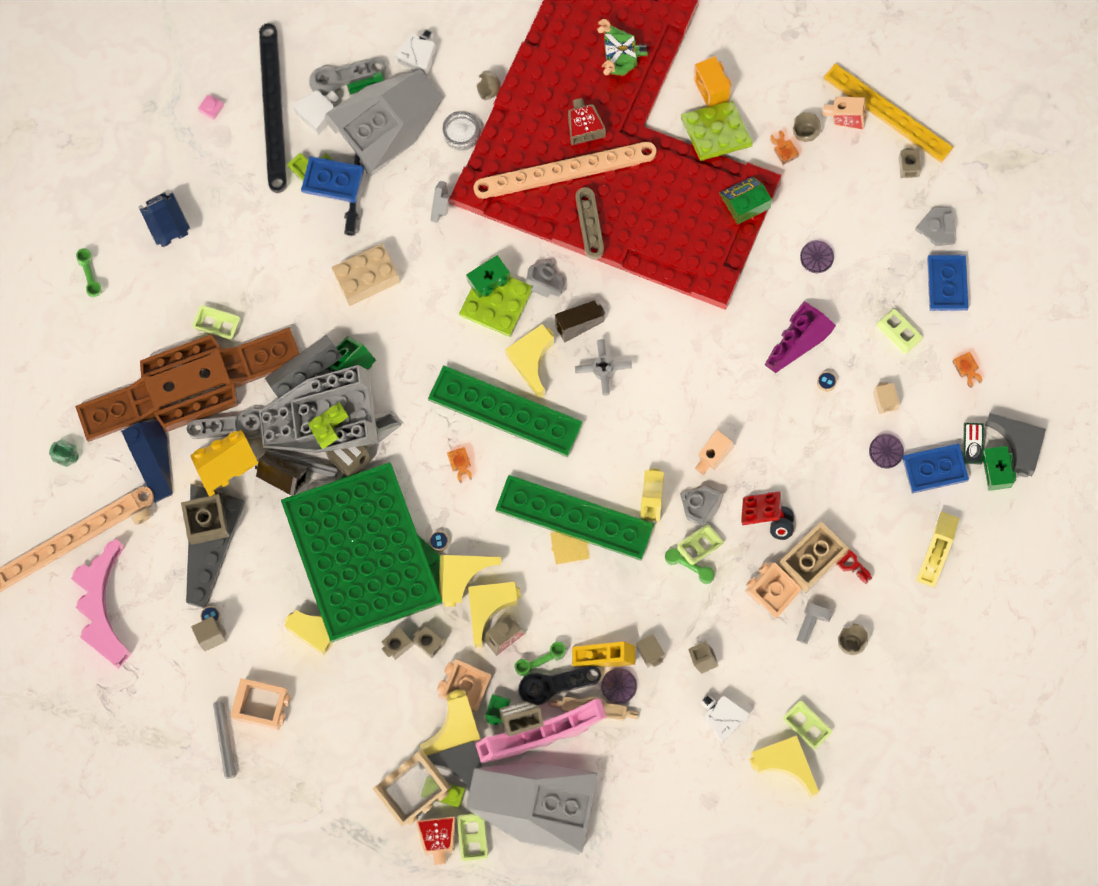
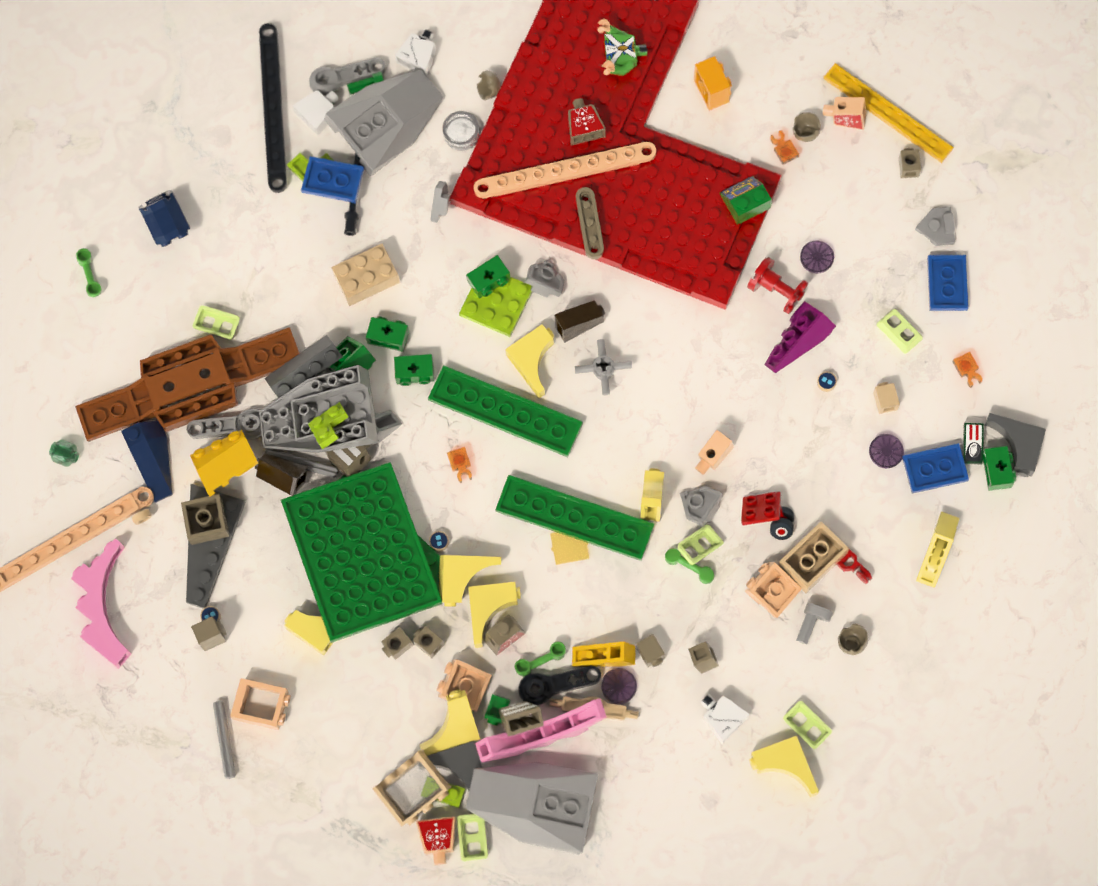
bright pink plate [198,94,224,120] -> none
lime plate [681,101,753,161] -> none
none -> green brick [366,316,409,352]
none -> green brick [394,354,434,386]
none -> red piece [747,257,809,314]

